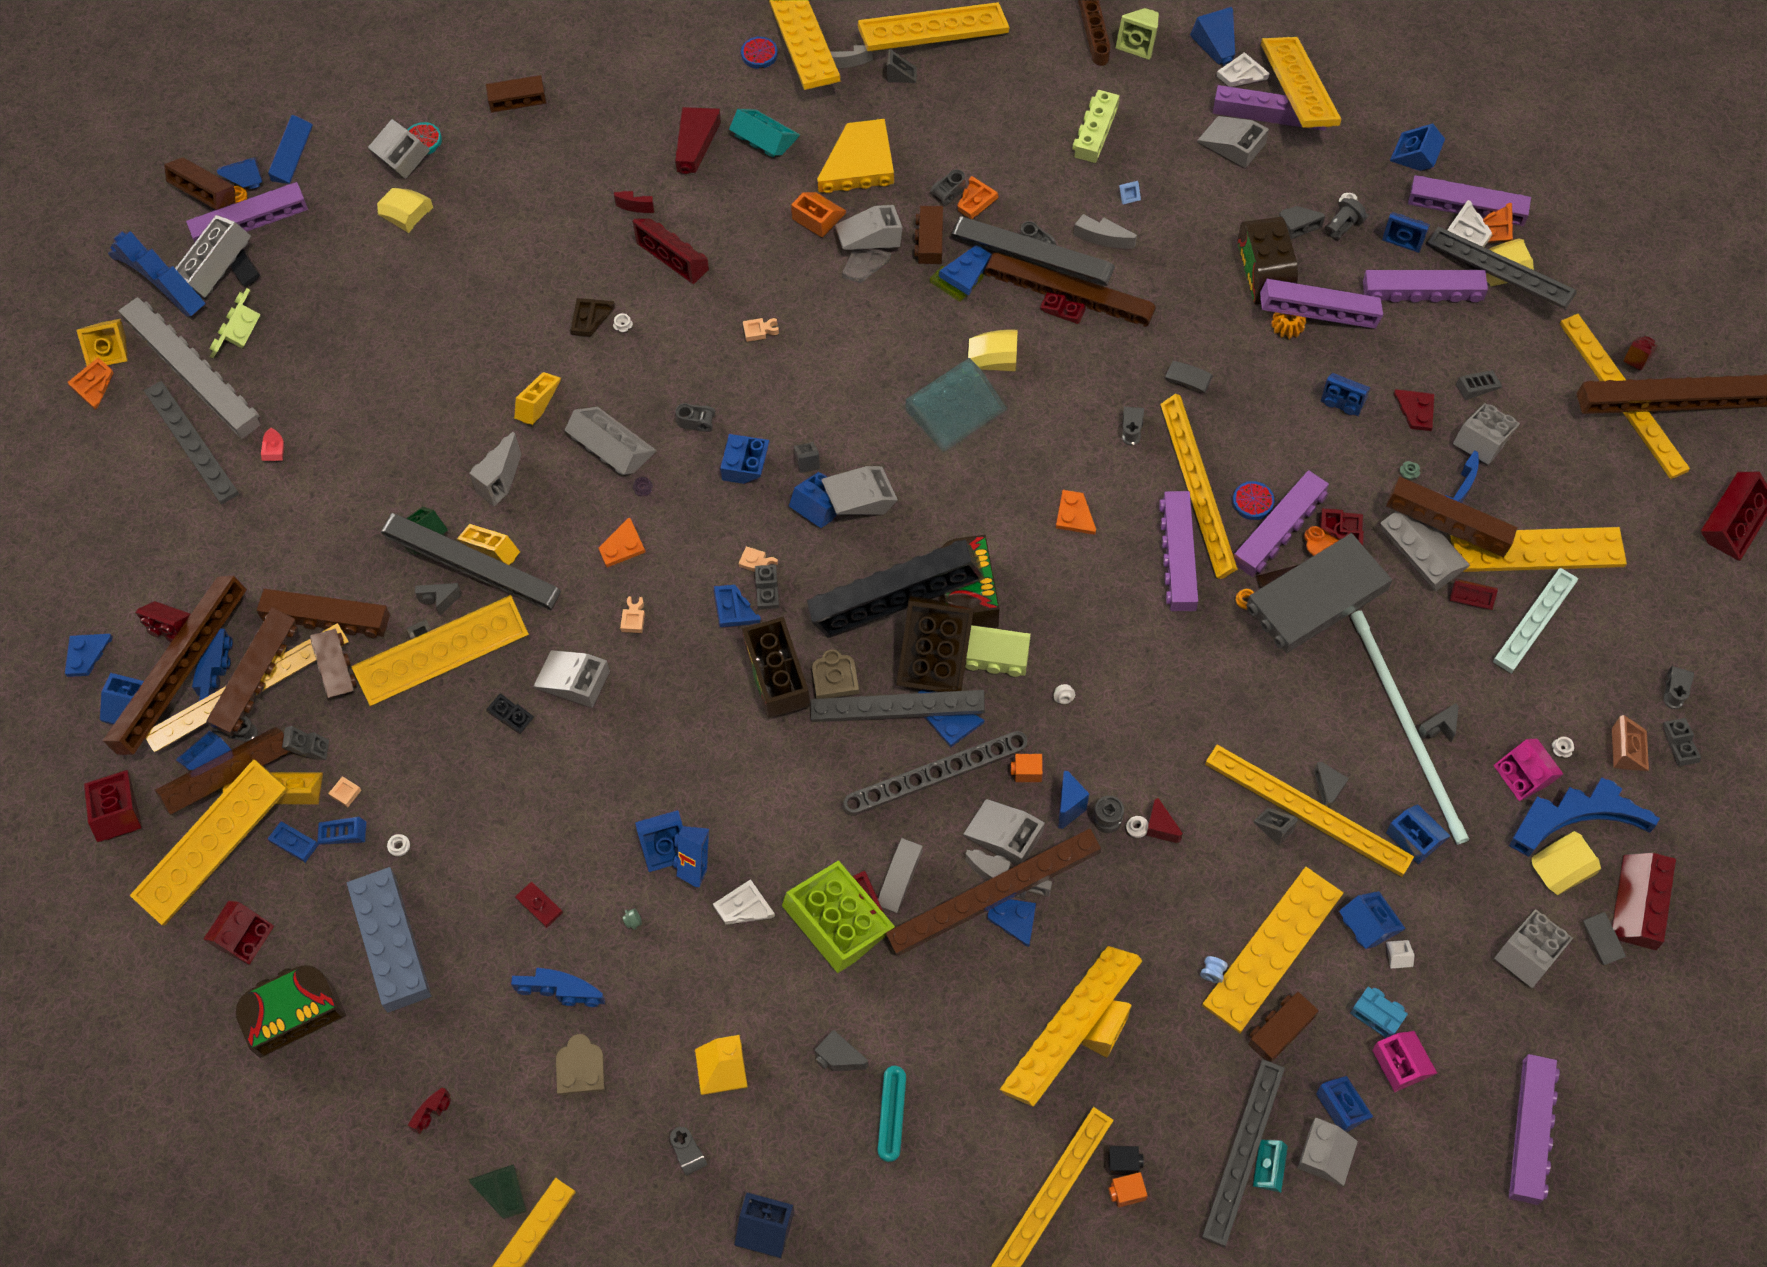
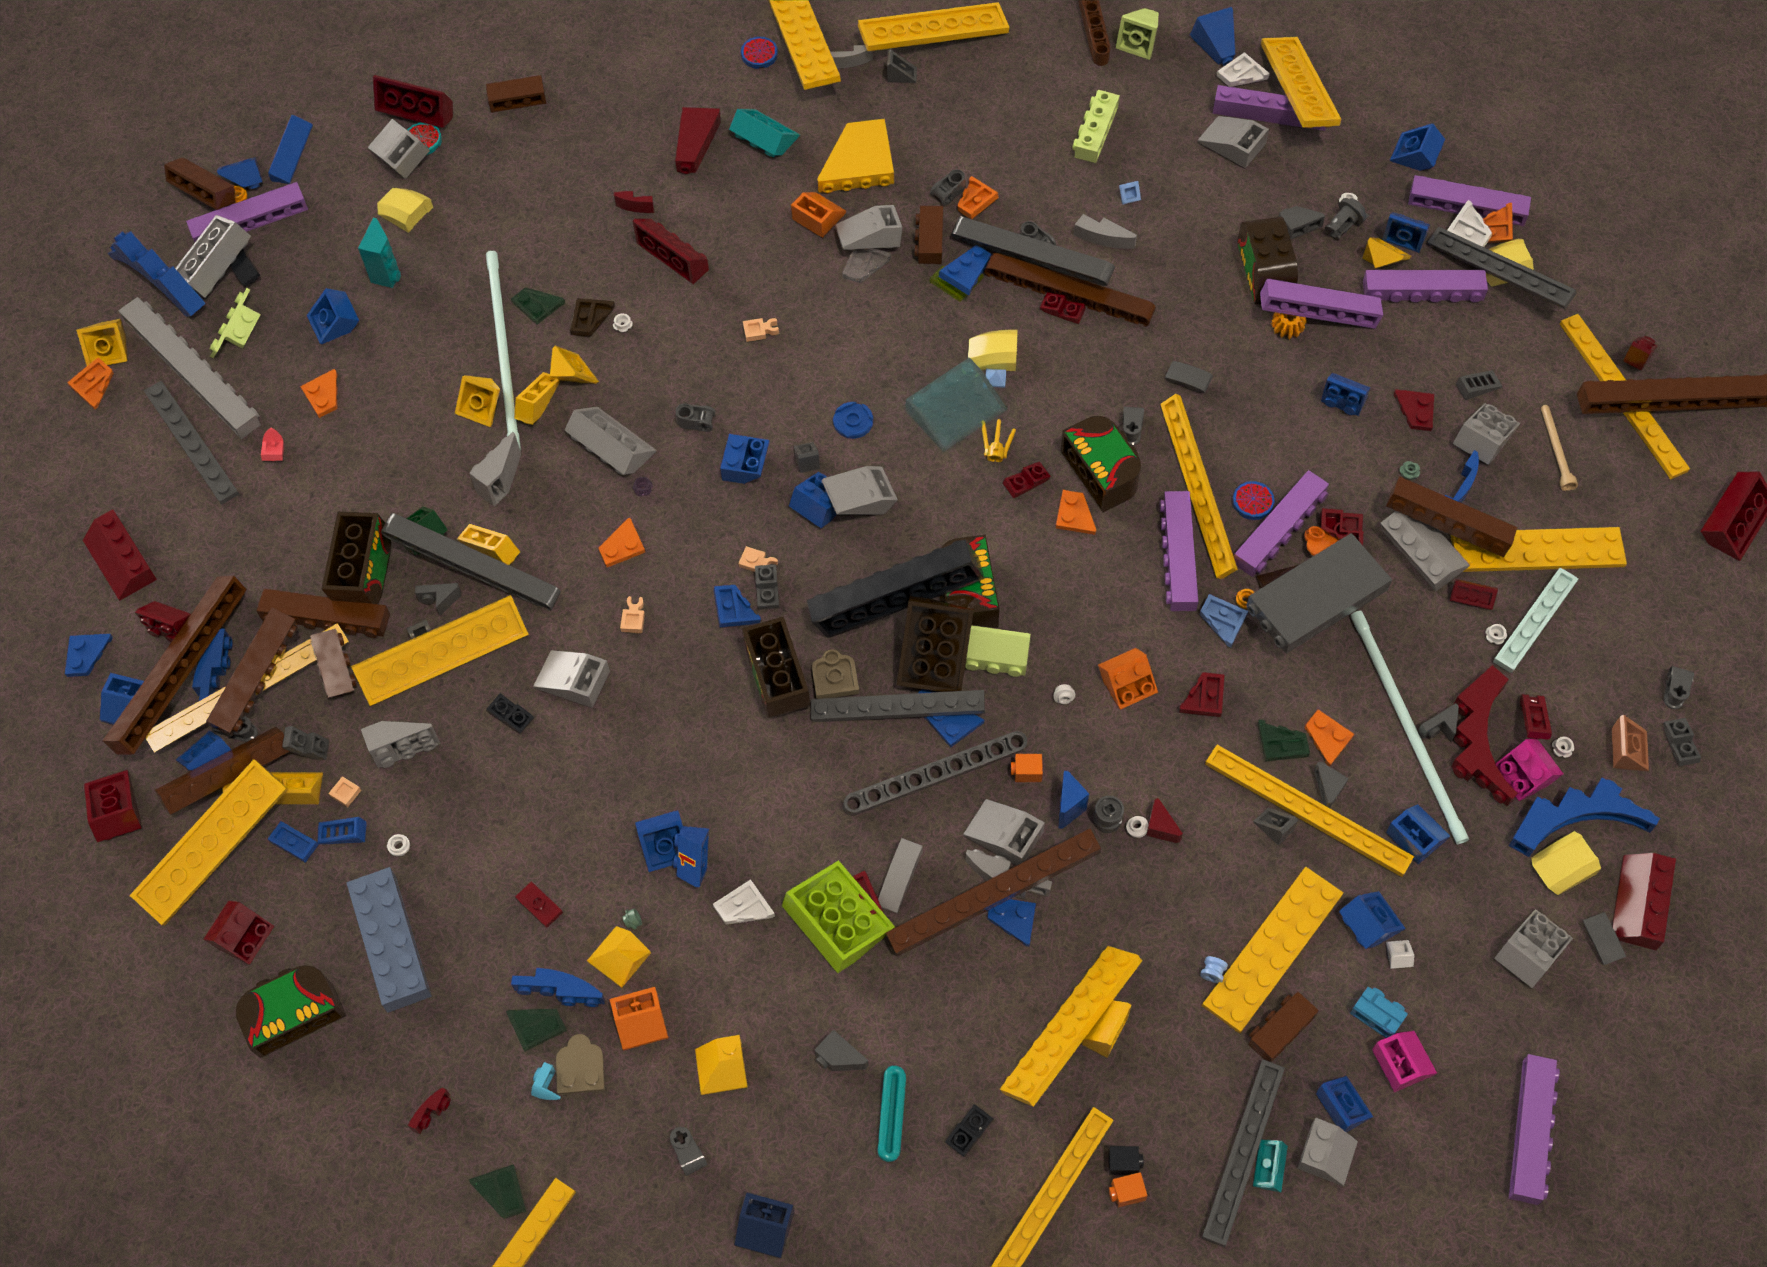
none -> dark red slope [83,509,157,601]
none -> orange wing [300,369,338,418]
none -> blue slope [307,288,359,344]
none -> dark brown brick [321,511,391,604]
none -> teal slope [358,218,401,288]
none -> light grey slope [361,721,440,768]
none -> dark red slope [373,75,453,128]
none -> yellow slope [455,375,500,427]
none -> light aqua piece [486,251,521,450]
none -> clear green wing [506,1009,567,1052]
none -> clear green wing [511,287,565,325]
none -> medium azure plate [531,1062,561,1100]
none -> yellow slope [550,346,599,384]
none -> yellow slope [587,926,651,988]
none -> orange slope [610,987,668,1051]
none -> blue tile [833,402,873,439]
none -> black slope [945,1104,994,1157]
none -> yellow plant [981,419,1016,462]
none -> light blue slope [985,368,1006,388]
none -> dark red slope [1003,461,1051,498]
none -> brick [1060,416,1141,513]
none -> orange slope [1098,648,1158,710]
none -> dark red wing [1179,672,1225,717]
none -> medium blue wing [1200,594,1248,647]
none -> clear green wing [1257,720,1310,762]
none -> orange wing [1305,710,1354,767]
none -> yellow slope [1362,238,1412,268]
none -> dark red arch [1451,665,1518,807]
none -> white plate [1485,624,1507,645]
none -> dark red plate [1520,694,1552,740]
none -> tan piece [1541,405,1578,491]

